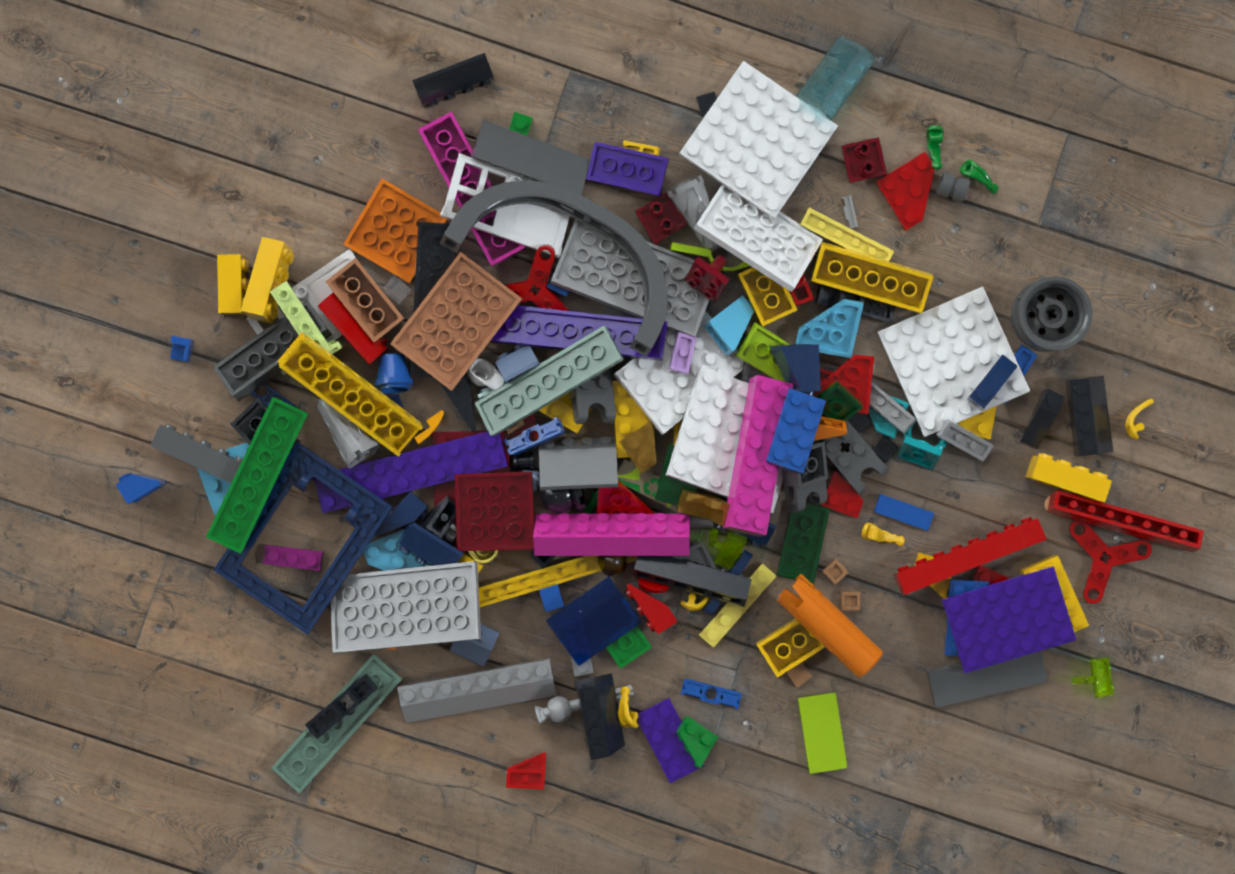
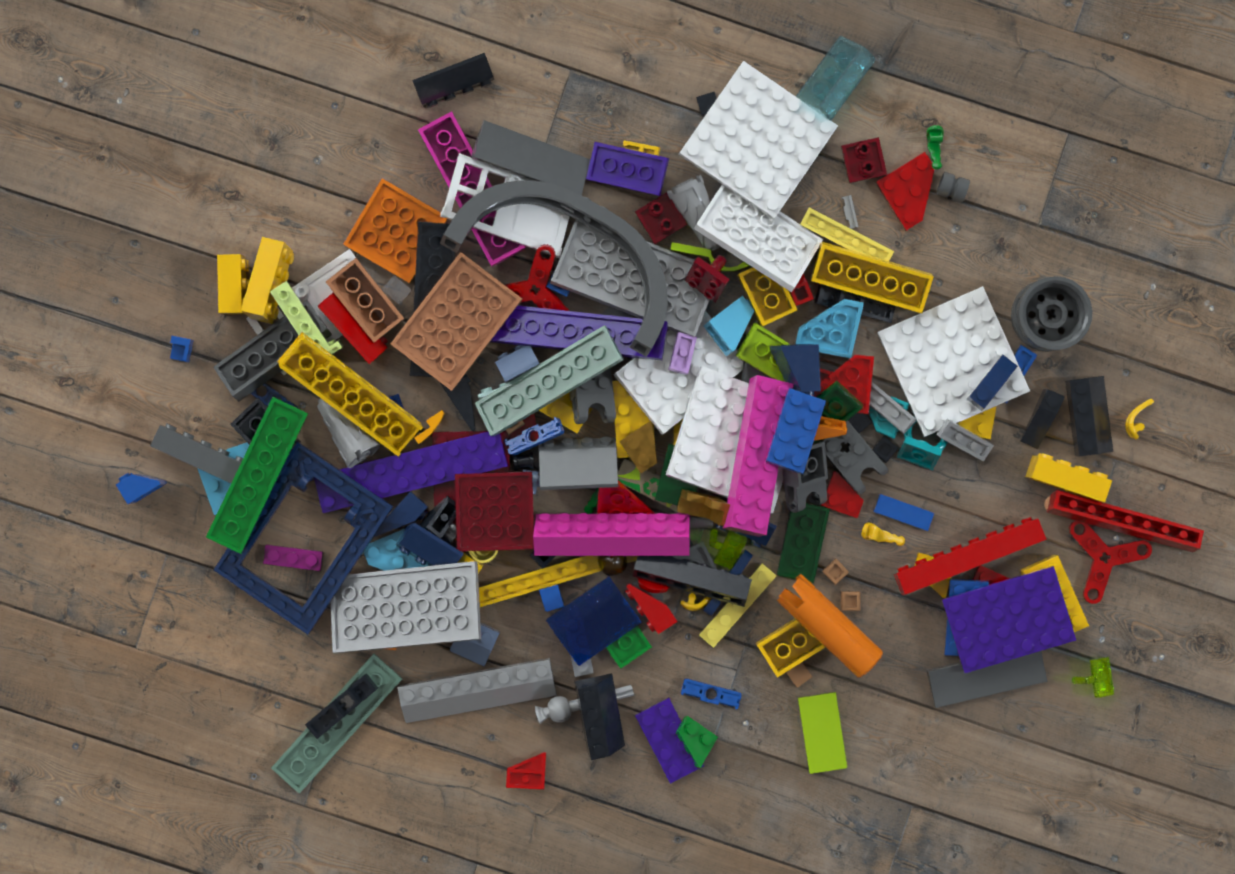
blue piece [374,353,413,394] -> none
white cap [467,358,504,390] -> none
green brick [509,112,533,136] -> none
black tile [540,488,586,513] -> none
yellow piece [617,686,638,728] -> none
green piece [960,160,999,194] -> none

